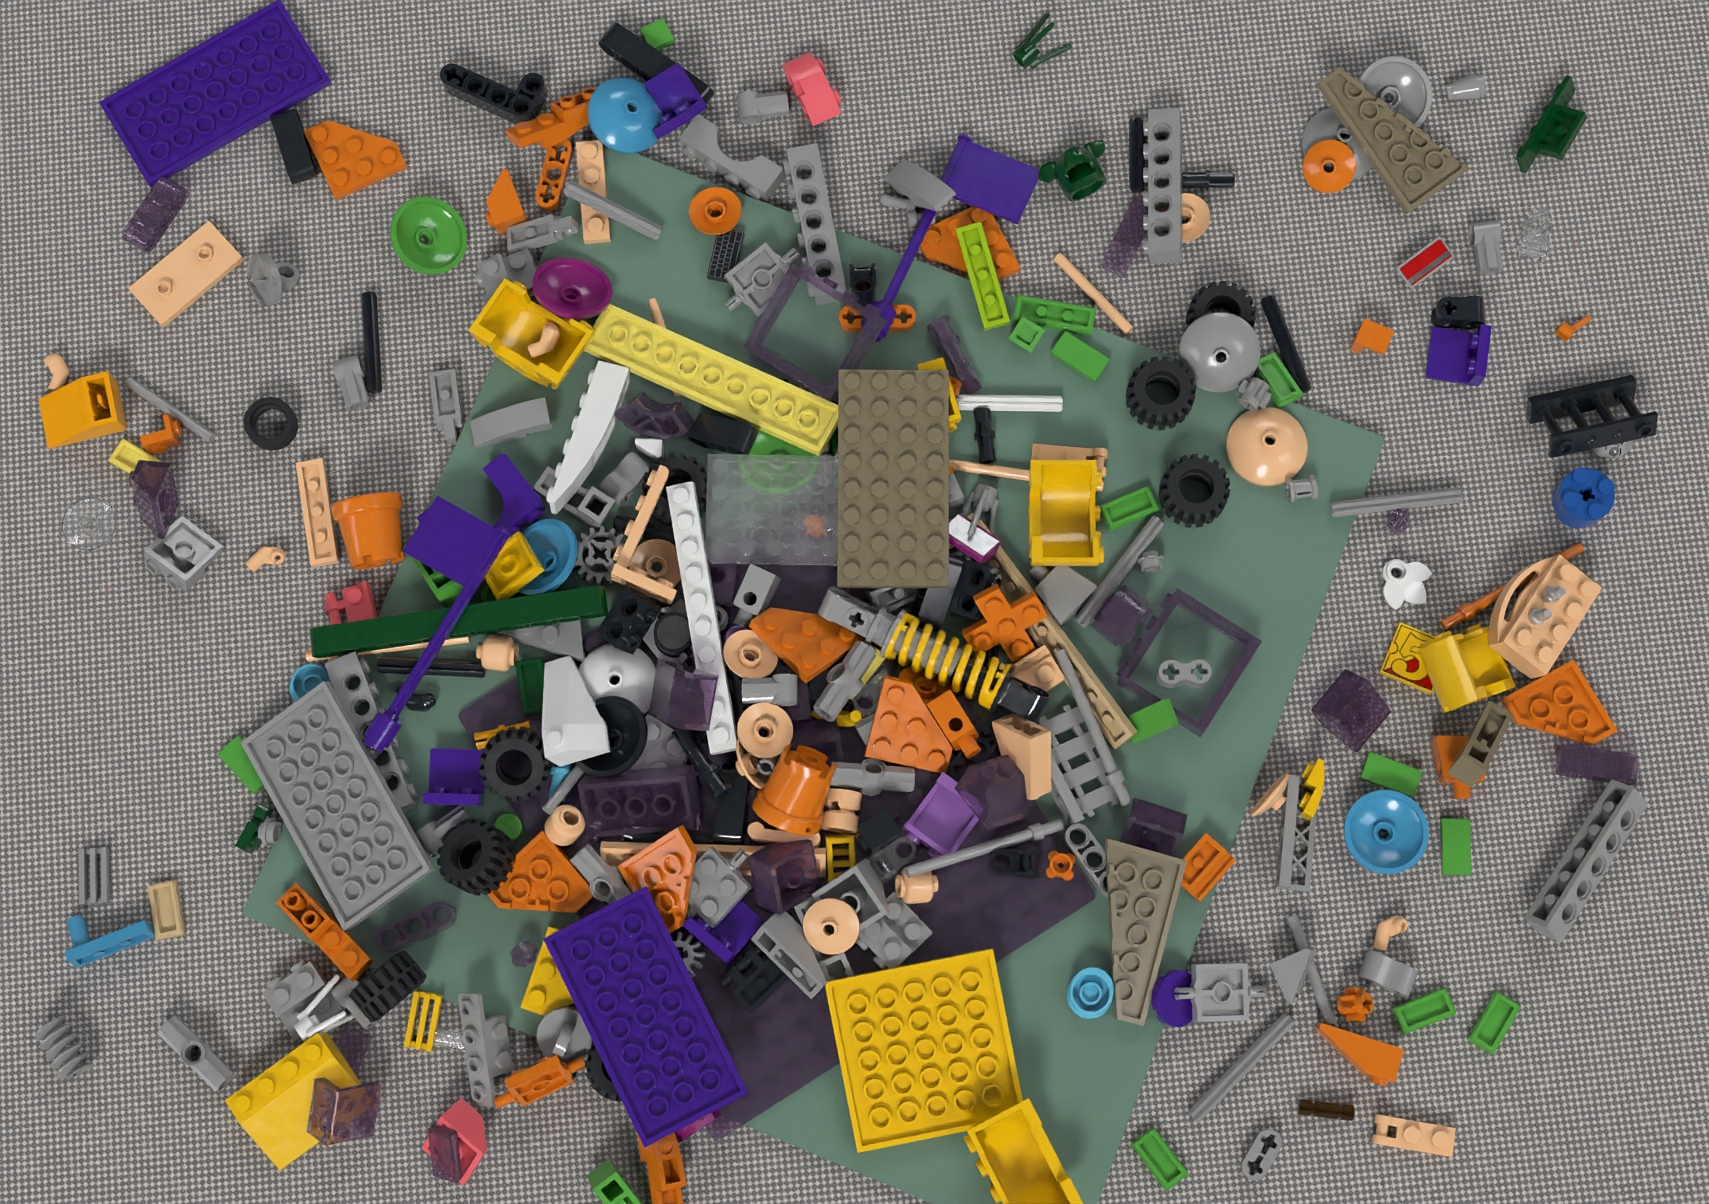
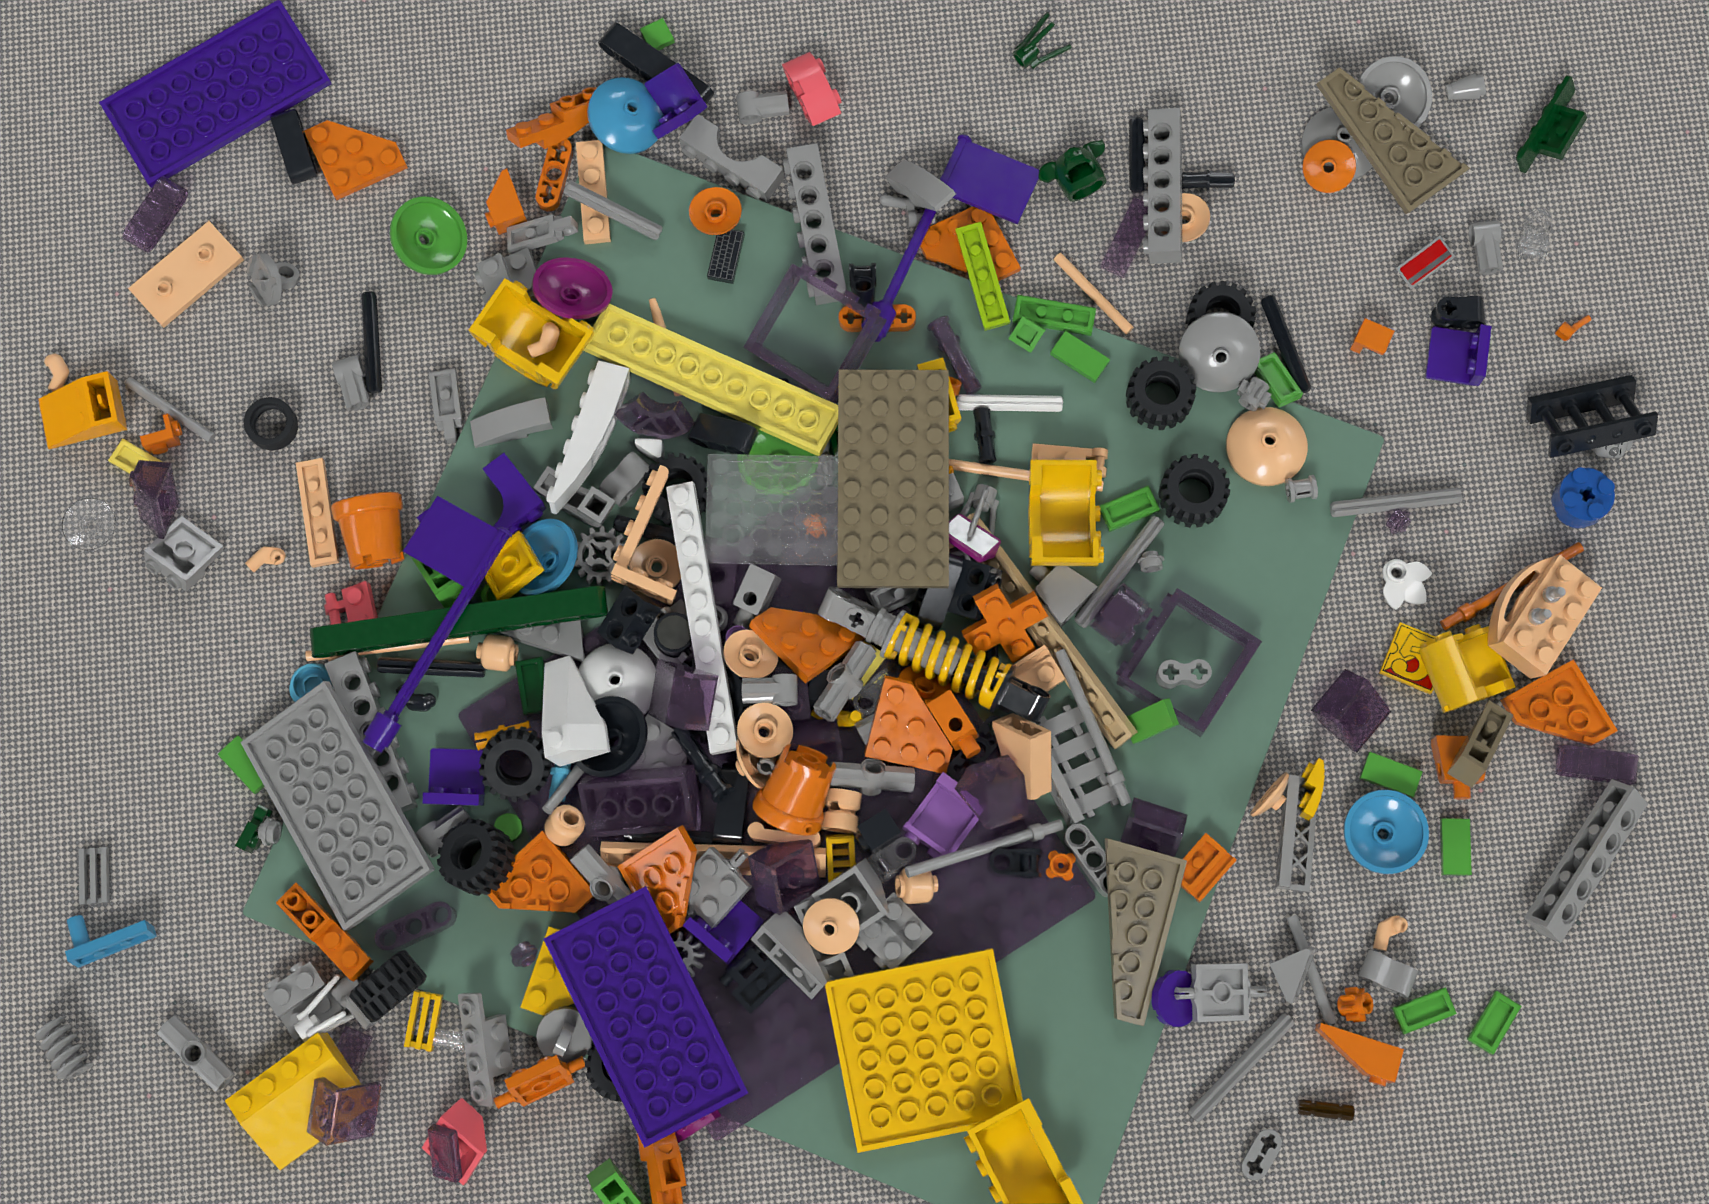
tan tile [147,880,186,941] -> none
black beam [440,63,548,124] -> none
light grey plate [723,242,800,318] -> none
medium azure piece [1067,967,1114,1019] -> none
bright green tile [1130,1127,1189,1191] -> none
light nougat plate [1372,1114,1456,1157] -> none

